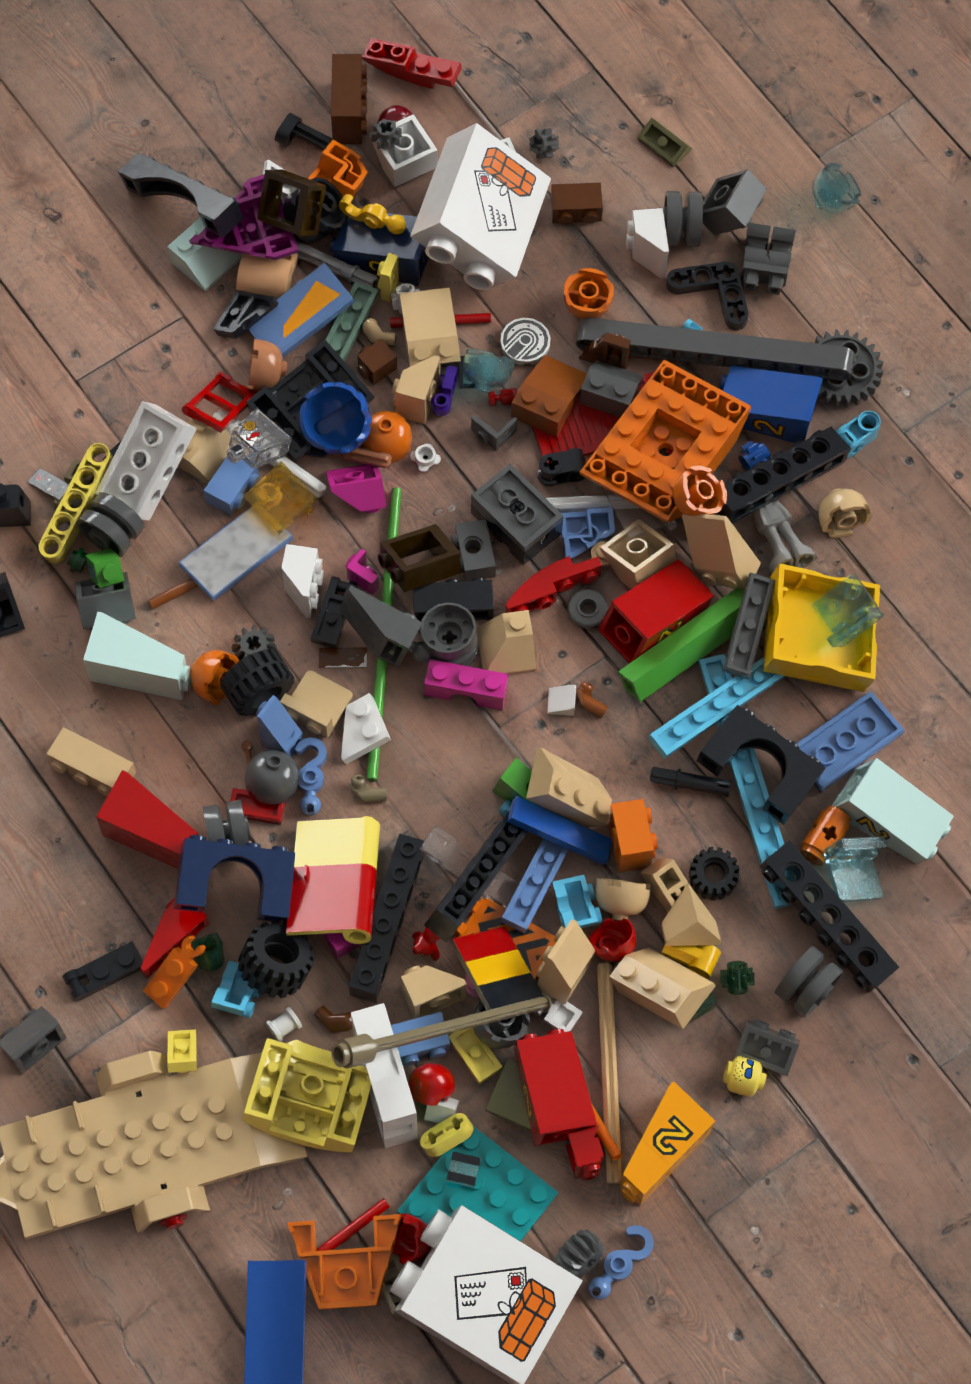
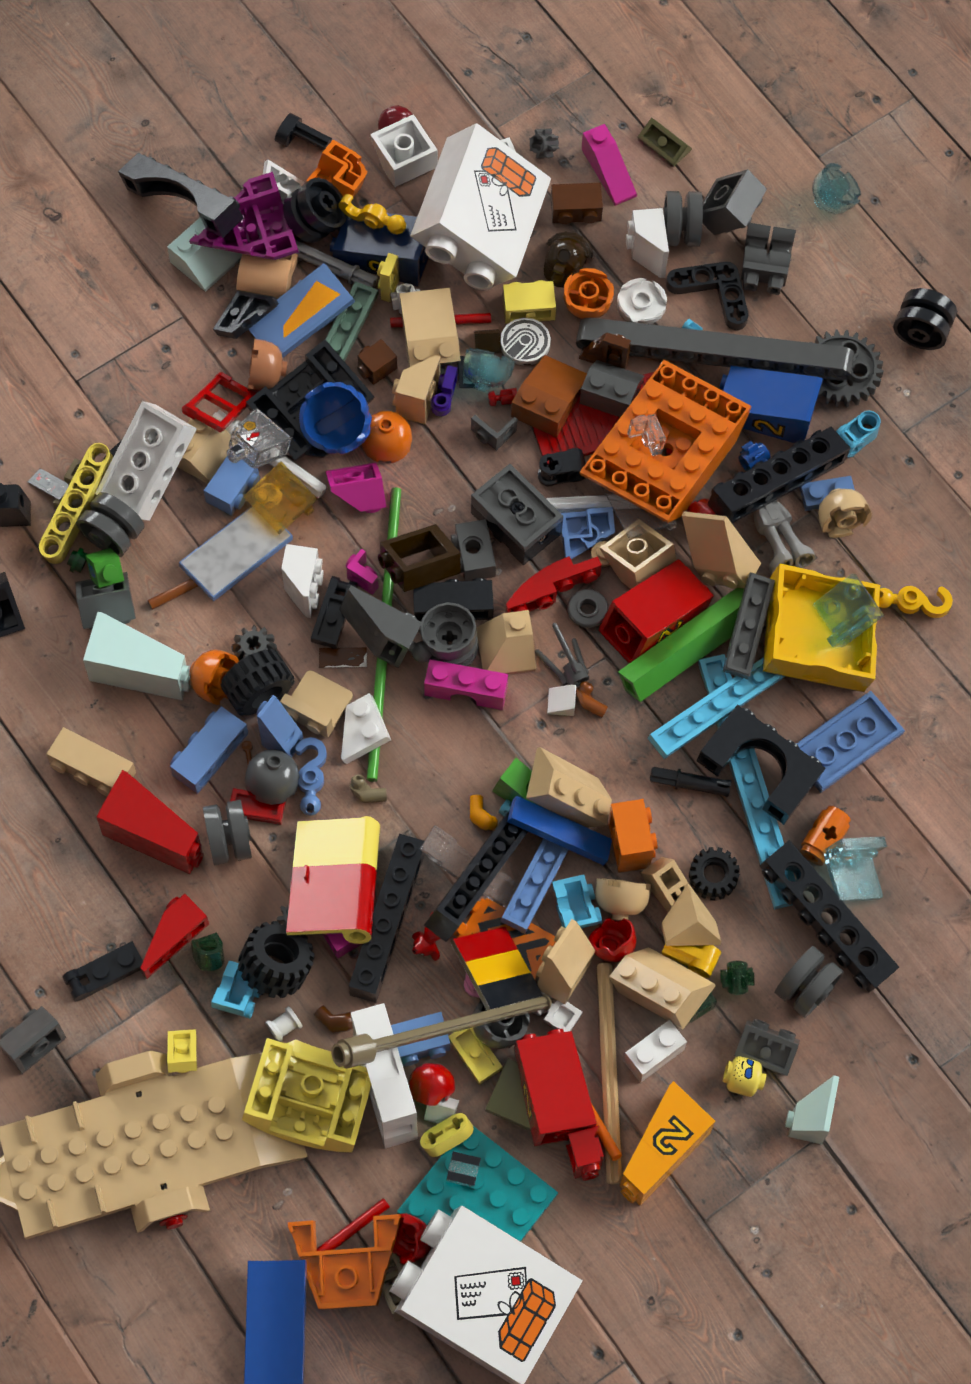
orange plate [143,935,206,1009] -> none
dark blue arch [174,835,295,923] -> none
dark brown window [257,169,326,236] -> none
reddish brown brick [331,54,368,144] -> none
nougat axle [343,447,392,468] -> none
red slope [362,38,462,89] -> none
tan arm [362,318,396,346] -> none
dark grey gear [371,119,402,151] -> none
tan slope [401,965,467,1019] -> none
white plate [410,444,441,472] -> none
dark grey gear [555,1229,605,1279] -> none
medium blue piece [588,1225,654,1300] -> none
orange cylinder [673,465,727,516] -> none
light aqua slope [832,758,954,864] -> none
none -> medium blue brick [170,706,248,794]
none -> light orange arm [470,795,498,831]
none -> dark brown slope [474,329,501,355]
none -> light yellow brick [503,280,556,324]
none -> dark grey plant [535,623,589,687]
none -> dark brown helmet [543,231,594,288]
none -> dark pink slope [581,124,637,206]
none -> white tile [617,278,667,324]
none -> white brick [623,1020,687,1083]
none -> clear bracket [627,414,666,456]
none -> light aqua slope [785,1076,839,1145]
none -> medium blue plate [800,476,855,511]
none -> yellow piece [879,586,953,618]
none -> black wheel [893,288,958,350]

